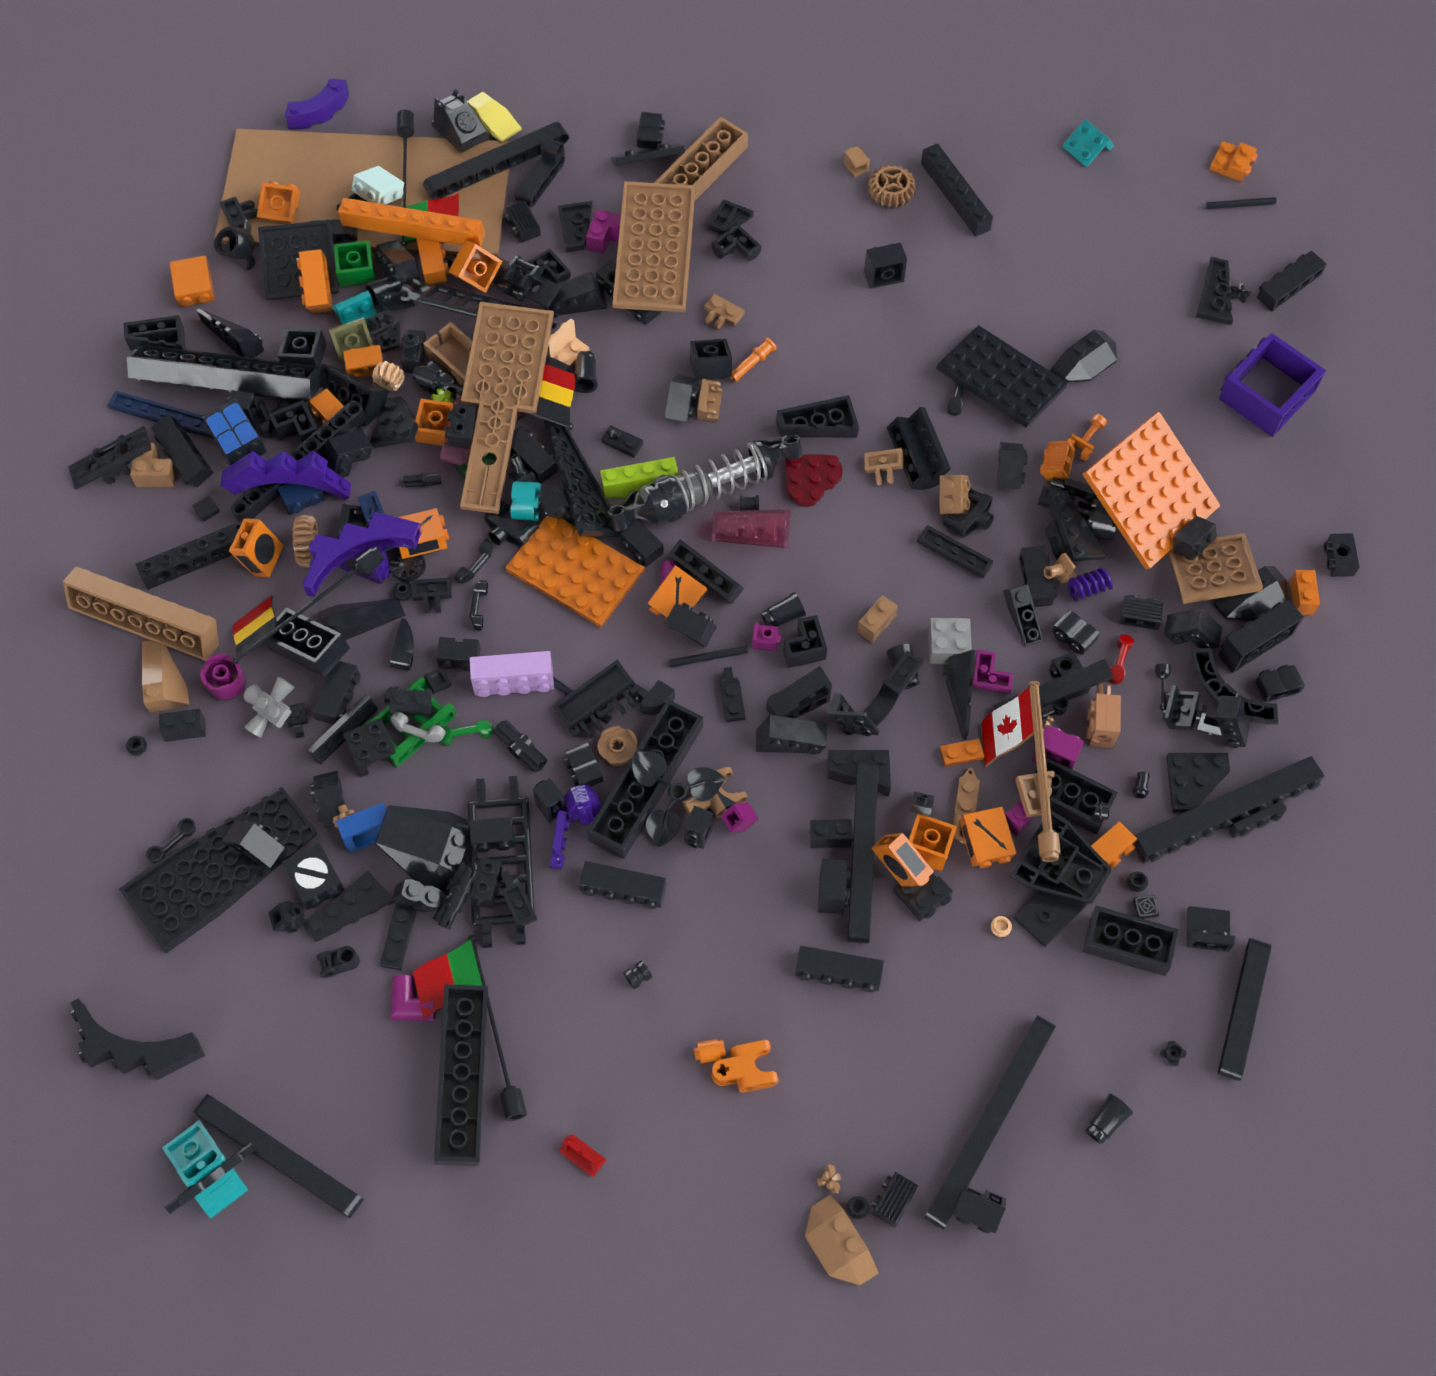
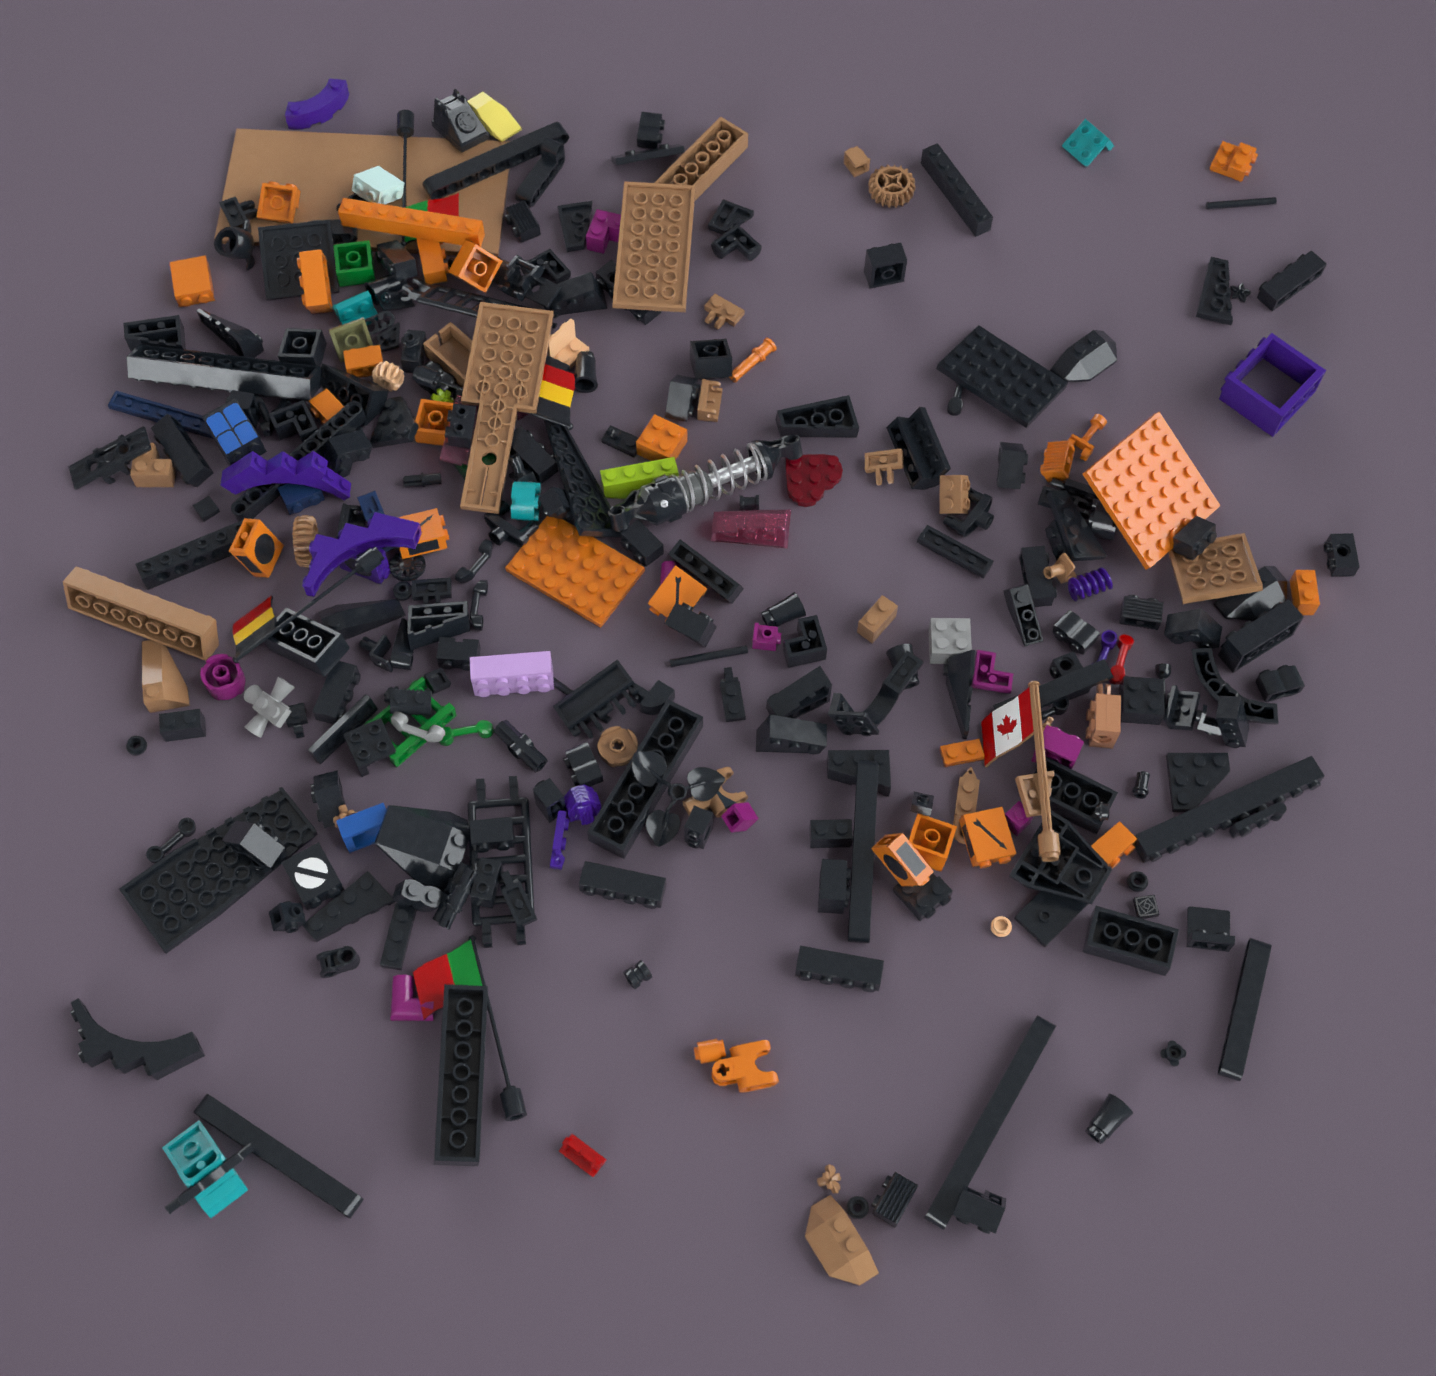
none -> black bracket [359,635,393,673]
none -> black wedge [408,601,470,650]
none -> orange brick [636,414,688,461]
none -> dark purple bar [1092,630,1117,664]
none -> black brick [1119,676,1164,725]

